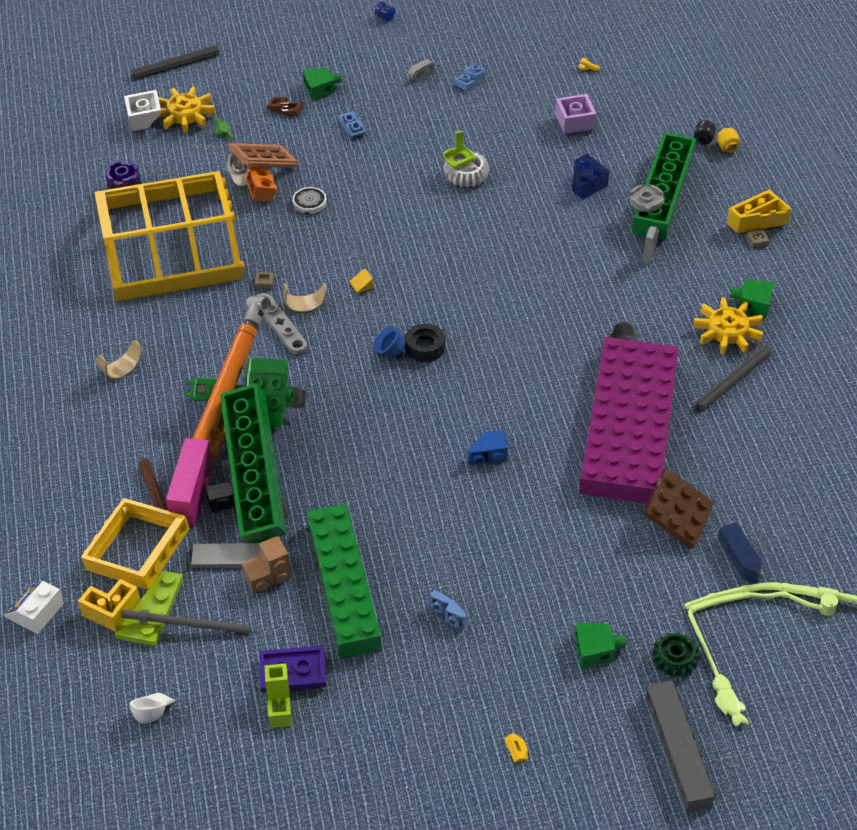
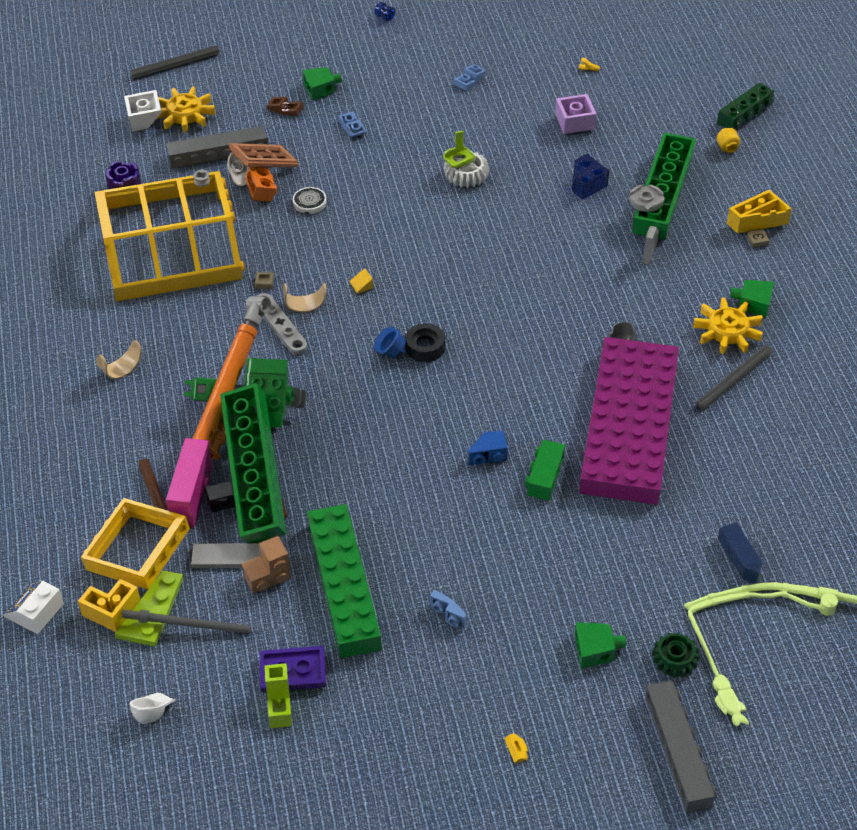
bright green piece [214,117,233,139] -> none
light grey beam [408,59,435,82] -> none
reddish brown plate [643,468,714,549] -> none
black piece [694,120,716,144] -> none
none -> dark grey brick [166,126,268,168]
none -> light grey bush [193,170,210,187]
none -> green brick [524,439,566,501]
none -> dark green brick [717,82,774,130]

